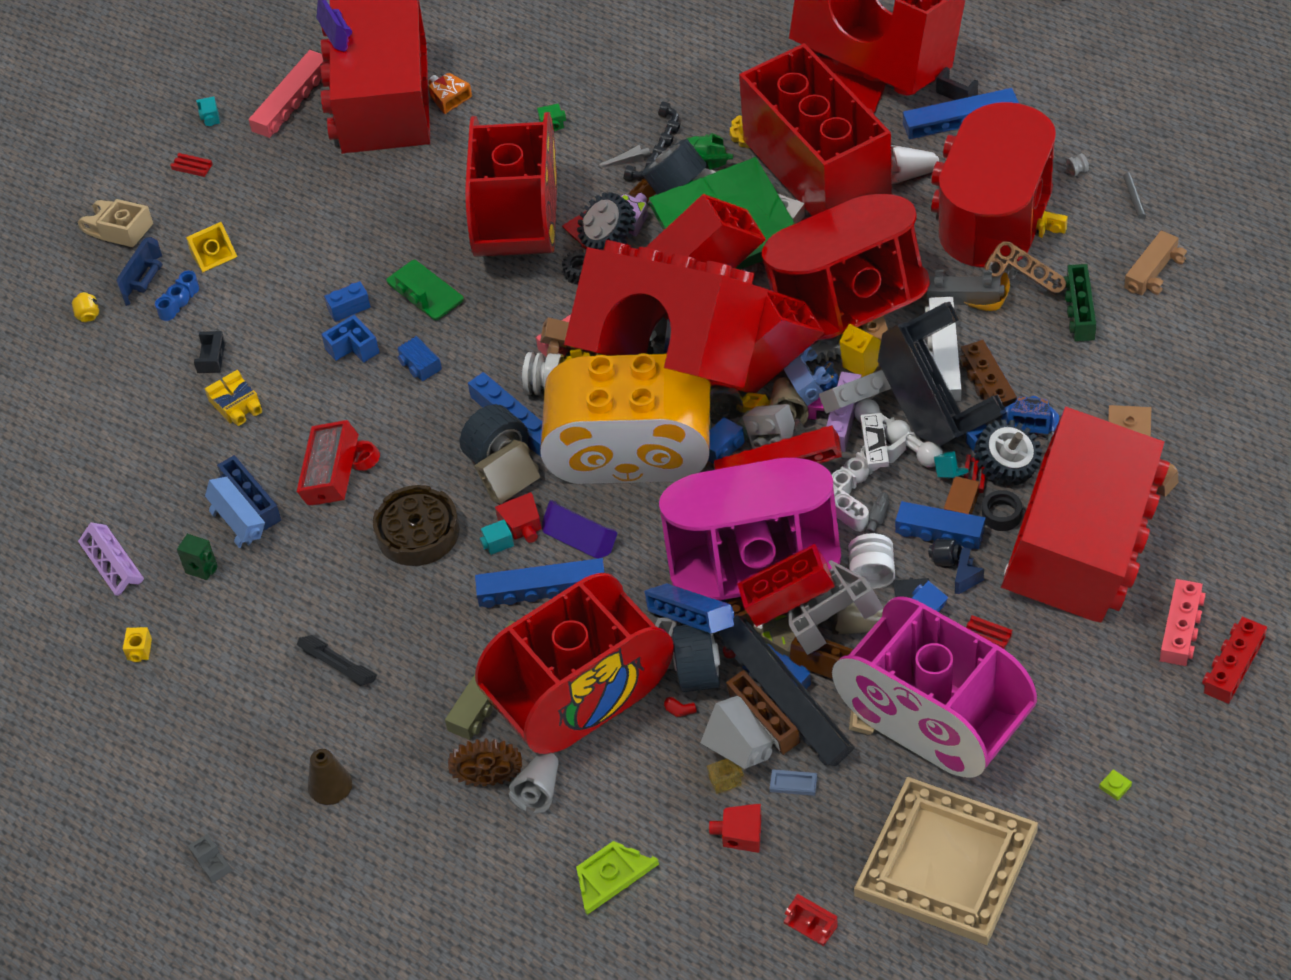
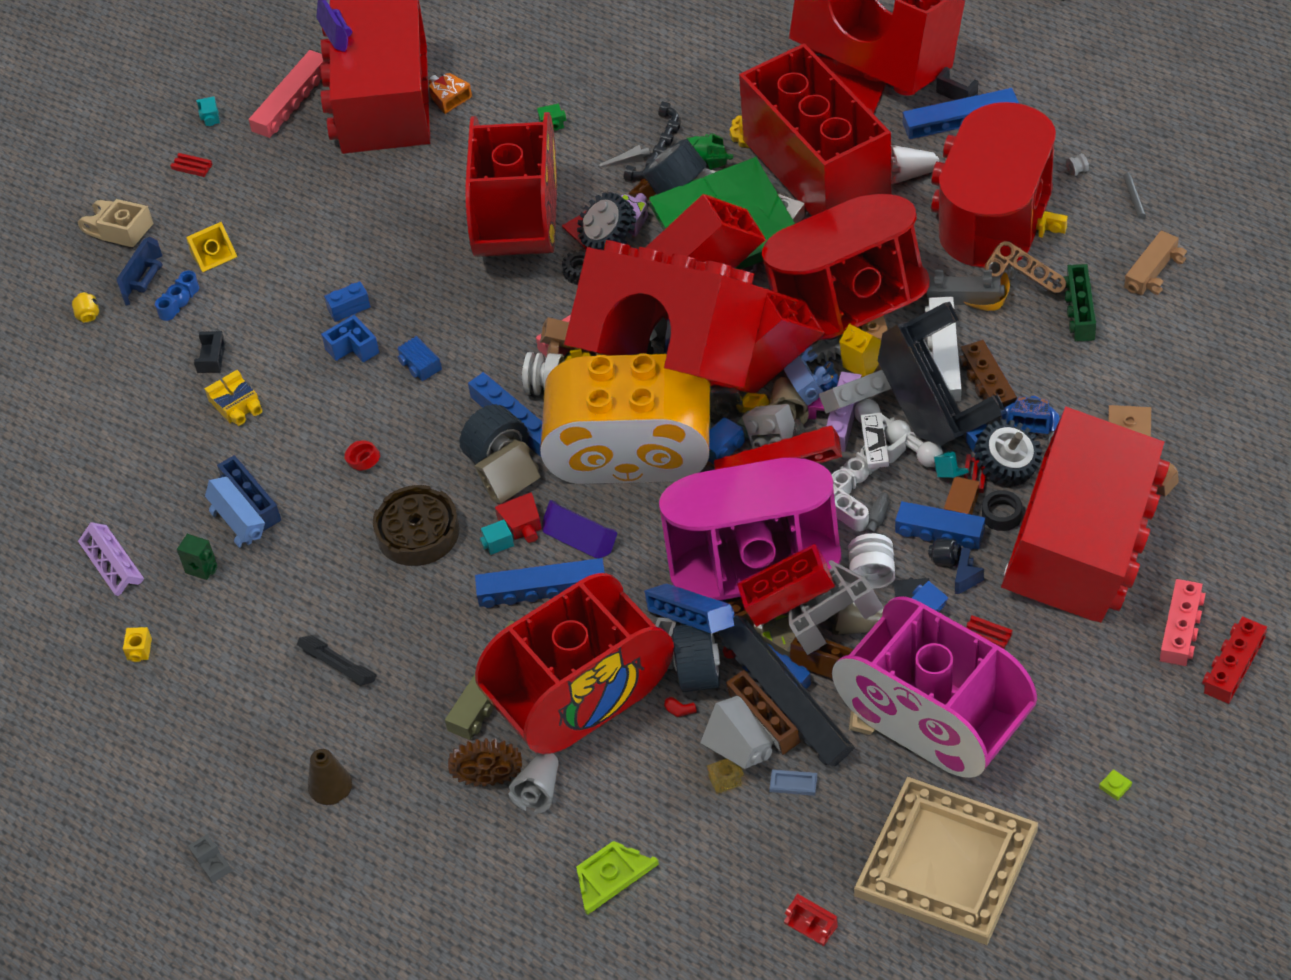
red brick [296,420,359,505] -> none
green bracket [386,260,464,320] -> none
red torso [709,804,762,853] -> none

